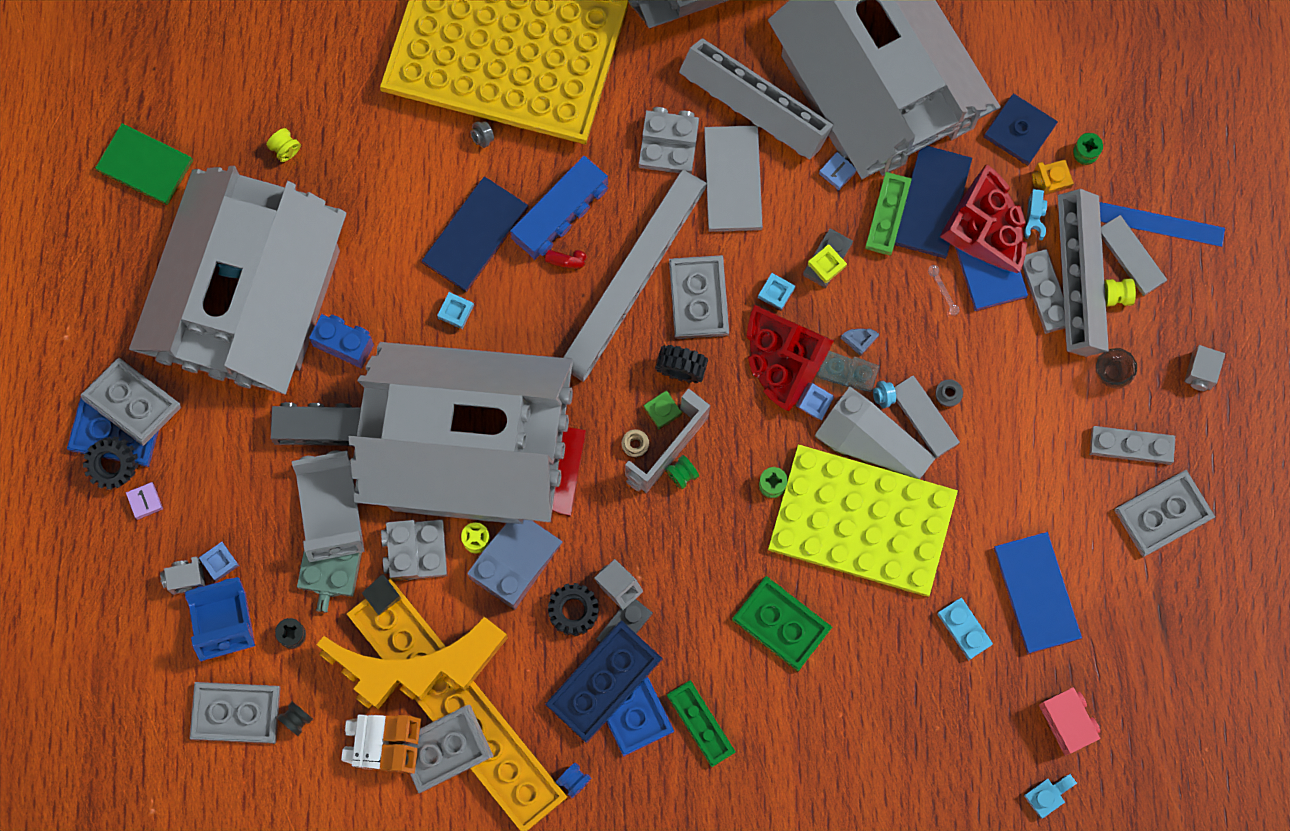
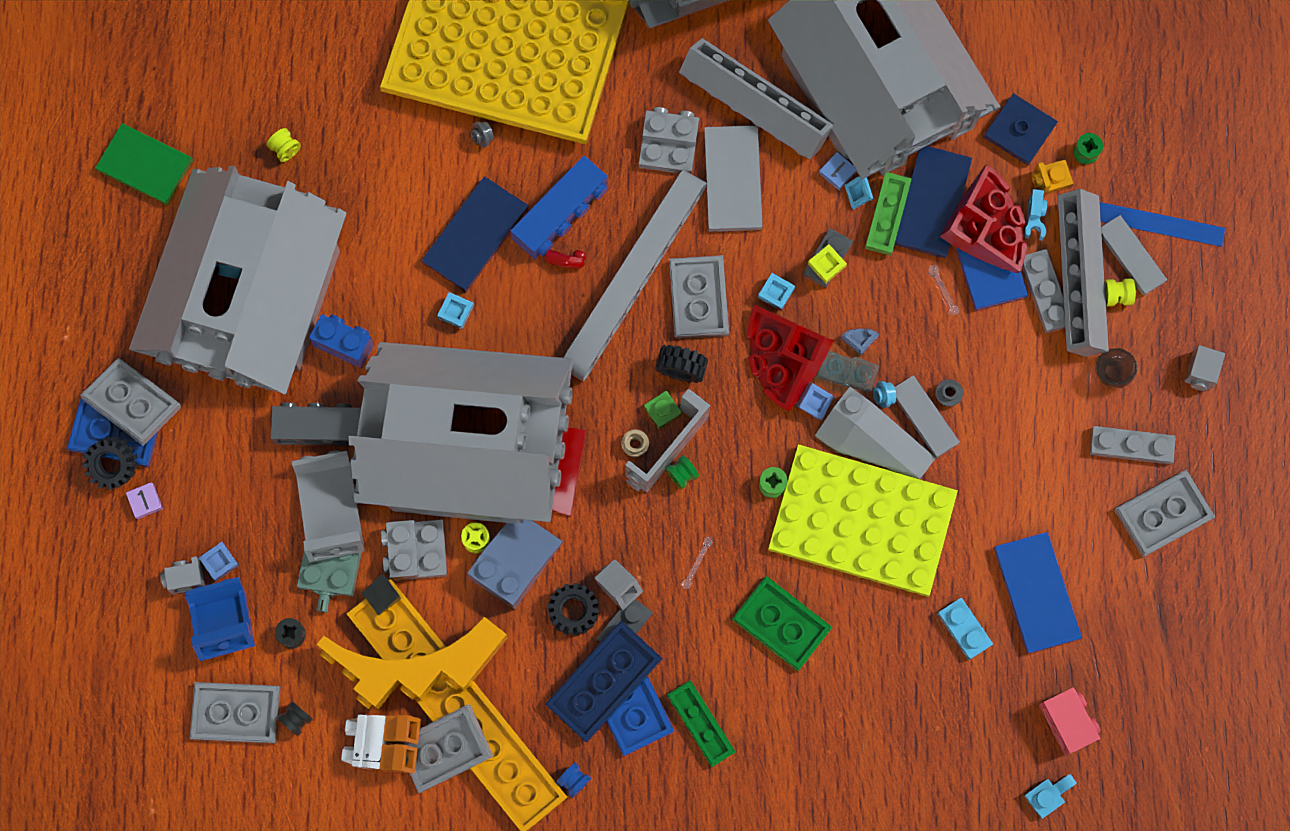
none -> clear hinge [681,536,713,589]
none -> medium azure slope [845,176,873,209]

